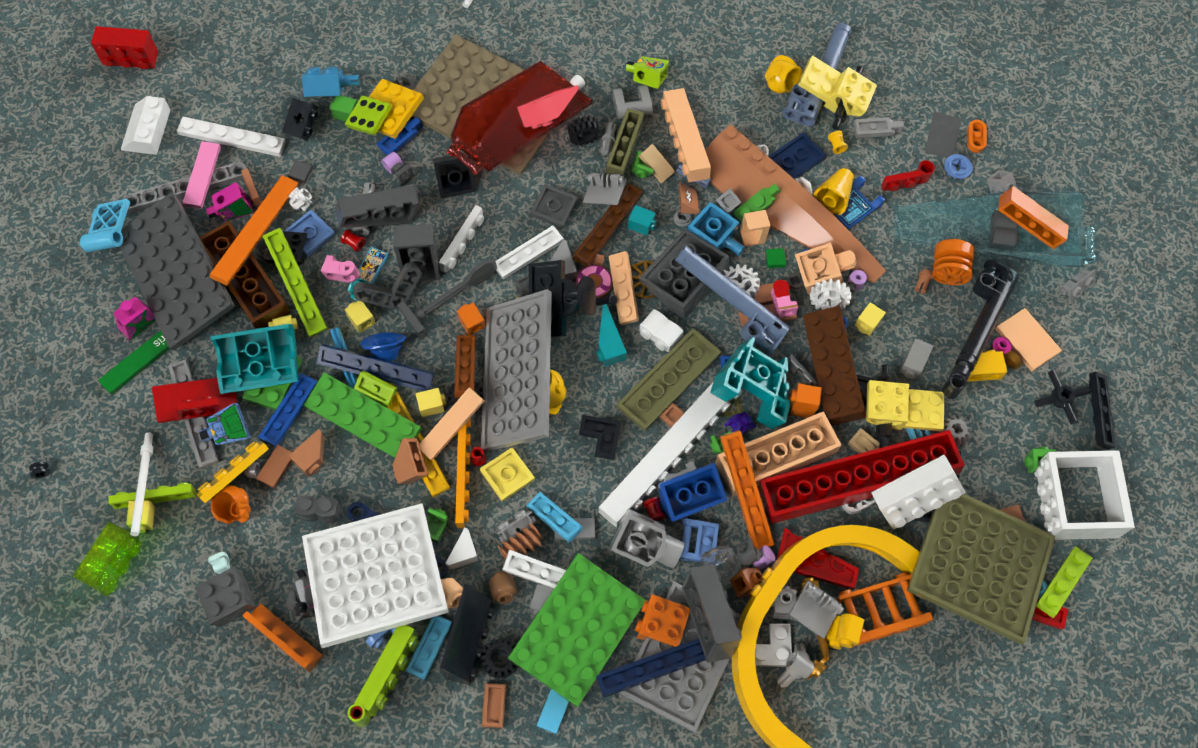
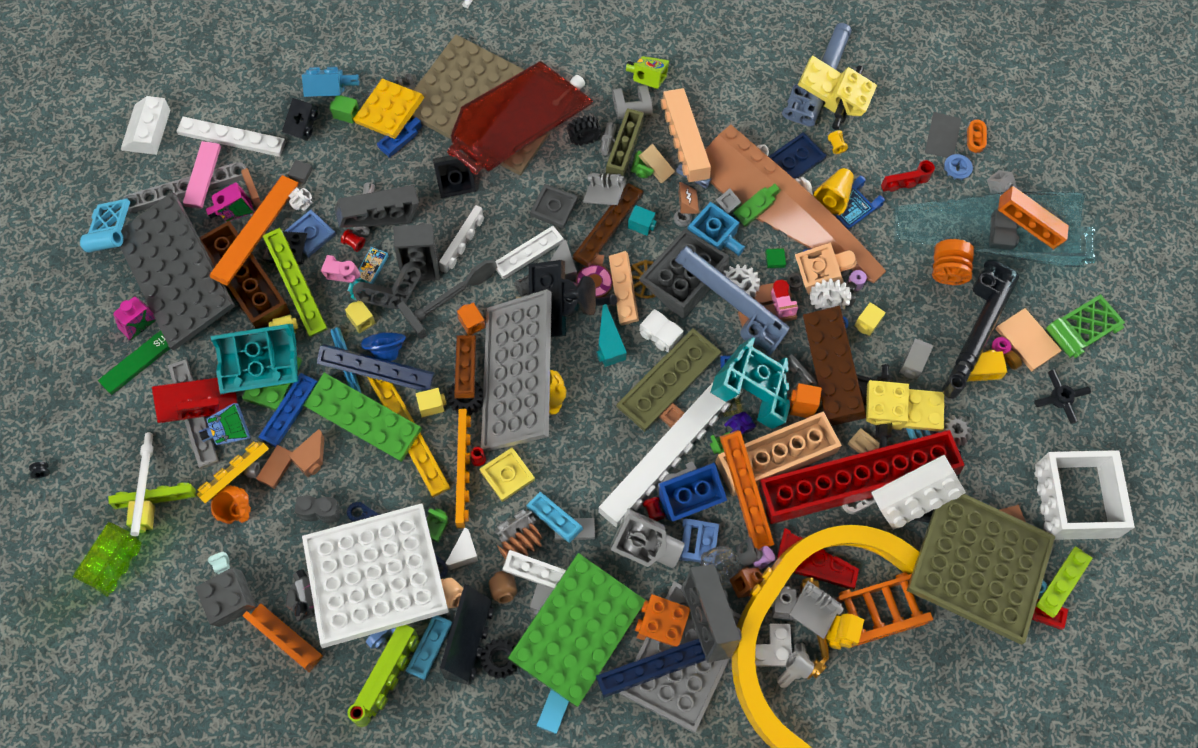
red brick [91,26,158,69] -> none
lime tile [345,96,392,136] -> none
lime plate [354,370,397,407] -> none
leg [381,152,414,185] -> none
nougat slope [393,438,428,484] -> none
light nougat tile [419,387,485,460] -> none
nougat tile [482,683,507,728] -> none
coral slope [517,85,579,129] -> none
black plate [579,415,621,460] -> none
light nougat panel [740,210,770,247] -> none
yellow helmet [765,55,802,94] -> none
light grey hinge [853,117,904,138] -> none
nougat pin [914,269,933,294] -> none
bright green bracket [1025,447,1056,473] -> none
light grey hinge [1060,269,1096,303] -> none
black plate [1089,371,1115,450] -> none
none -> bright green piece [1046,294,1125,359]

